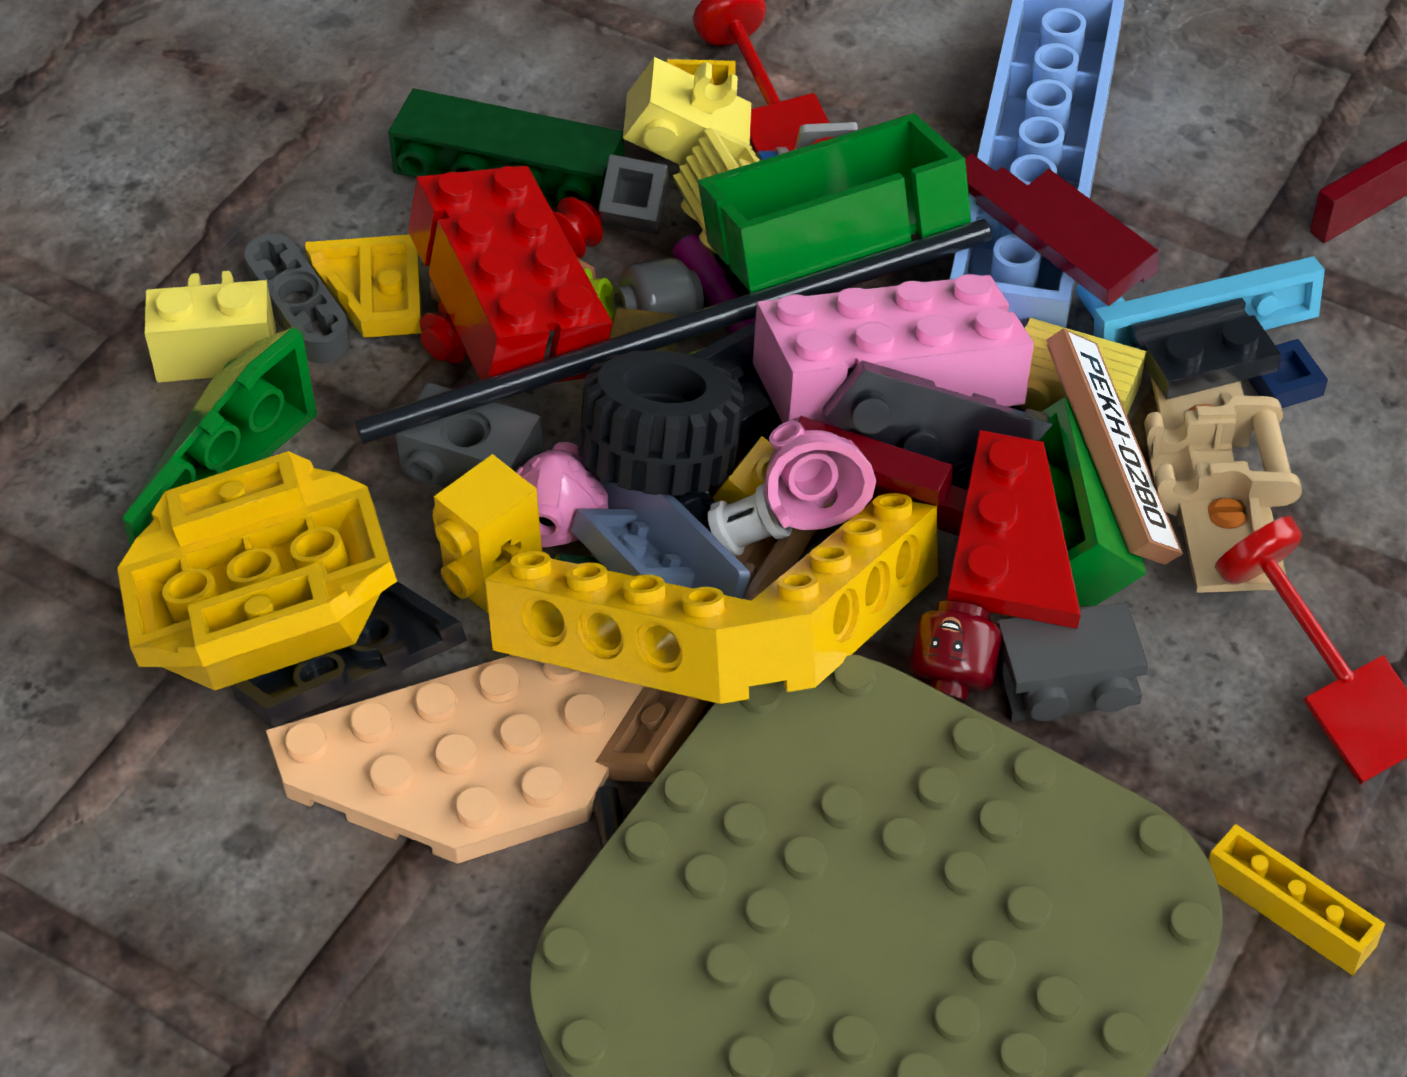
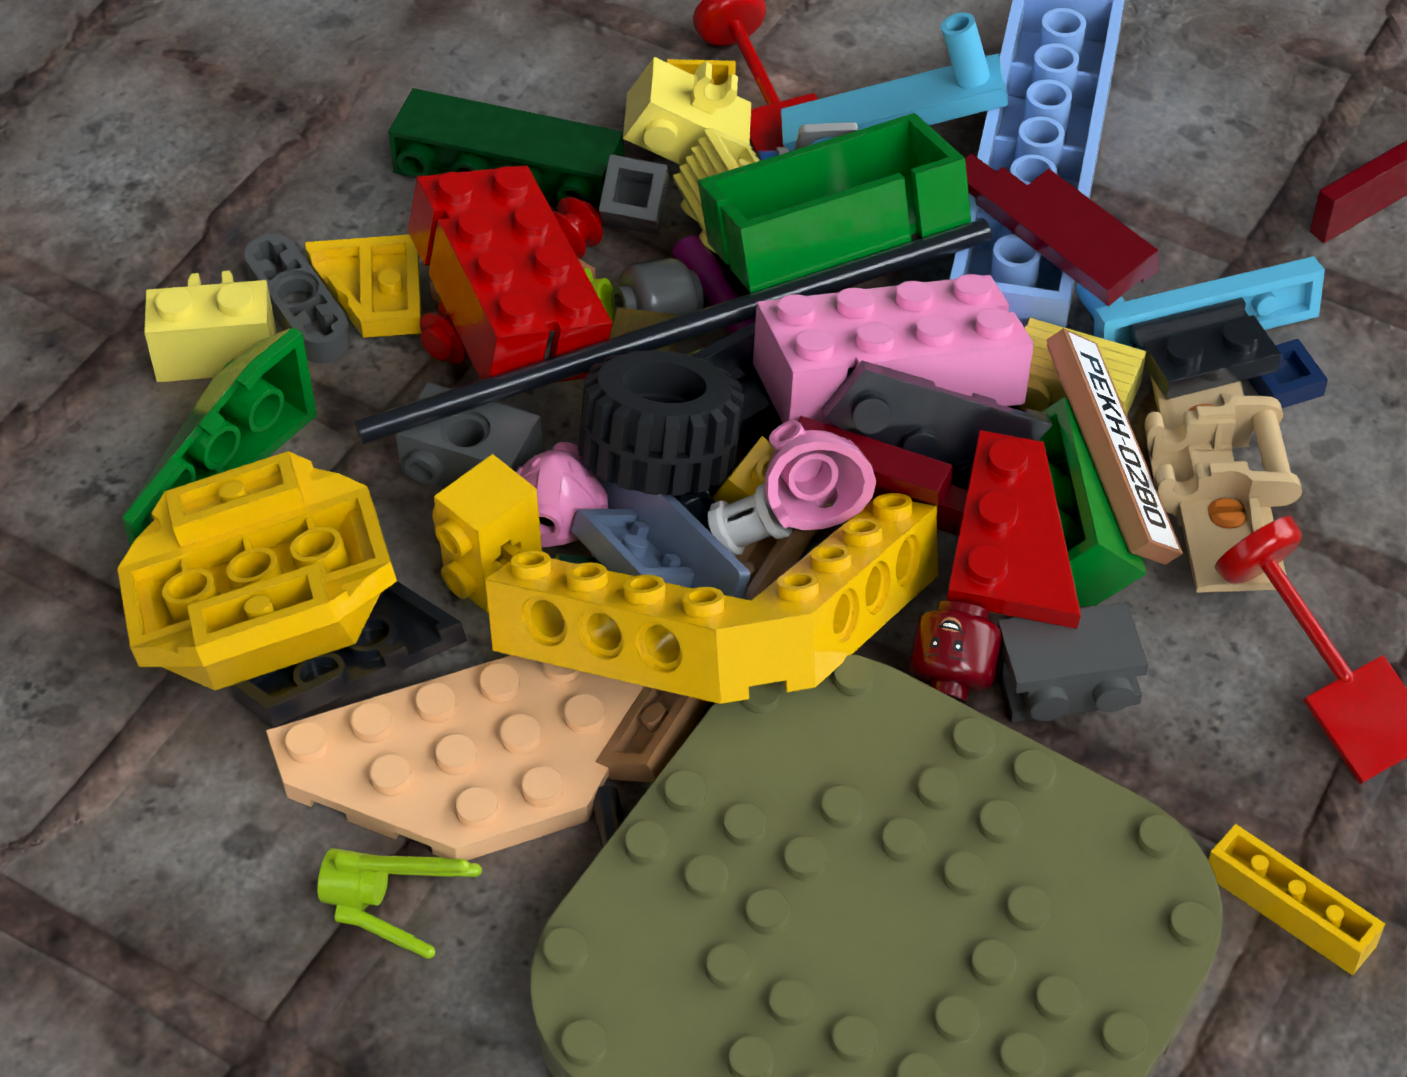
none -> lime plant [318,848,482,959]
none -> medium azure piece [781,12,1008,150]

